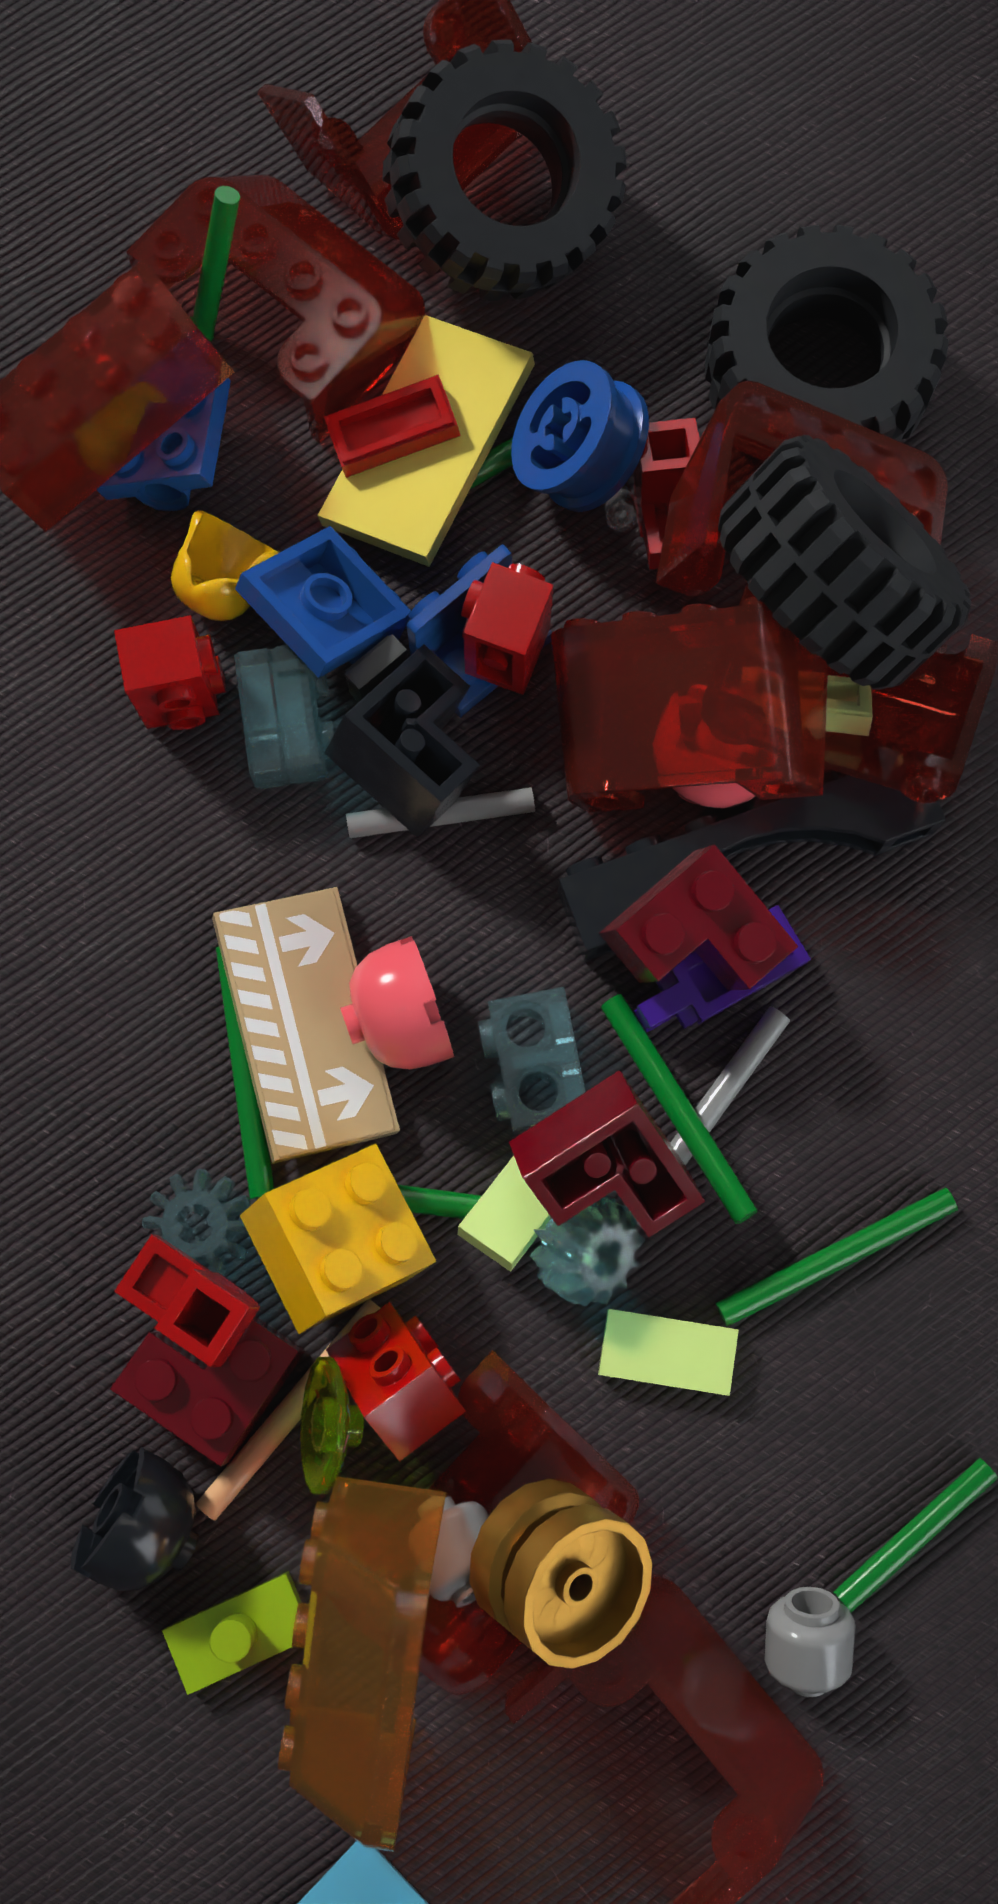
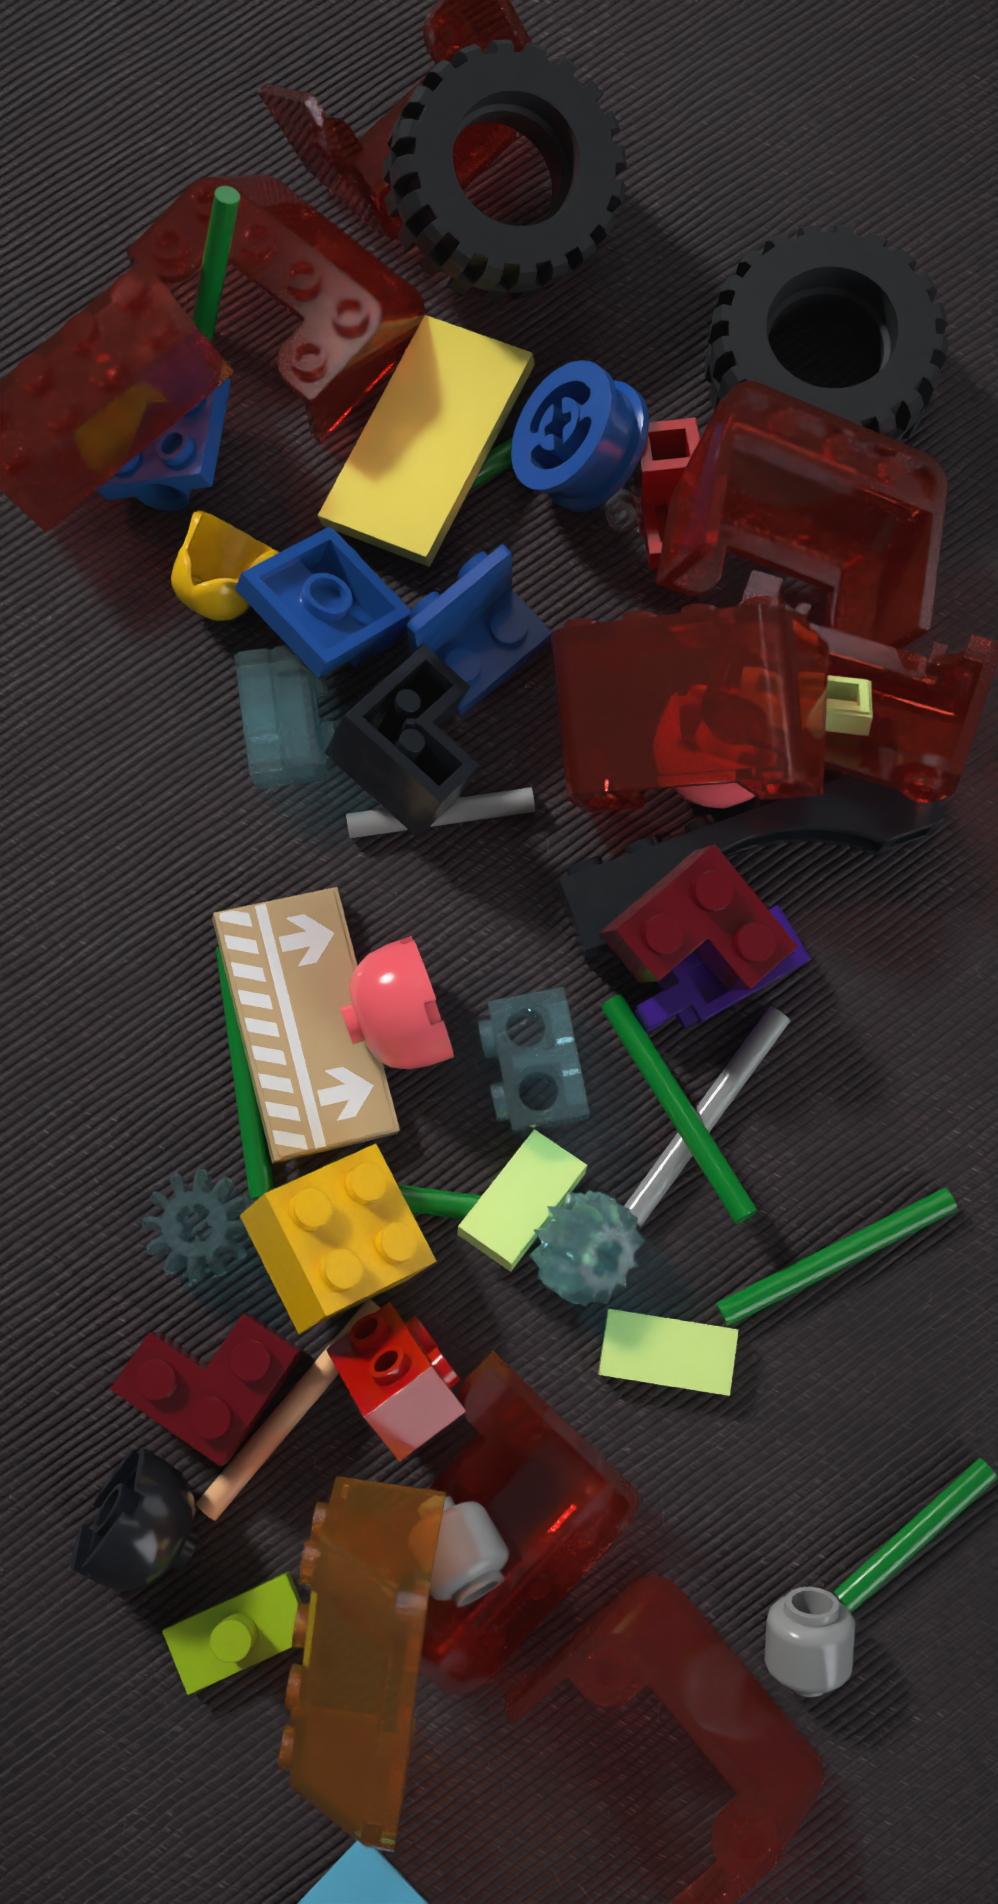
red brick [114,615,226,730] -> none
red brick [114,1234,260,1367] -> none
clear neon green dish [300,1356,364,1494] -> none
red tile [324,374,461,478] -> none
dark grey tile [345,634,408,702] -> none
red brick [461,562,553,695] -> none
pearl gold wheel [469,1479,652,1669] -> none
dark red brick [509,1070,705,1237] -> none
black tyre [718,435,971,690] -> none

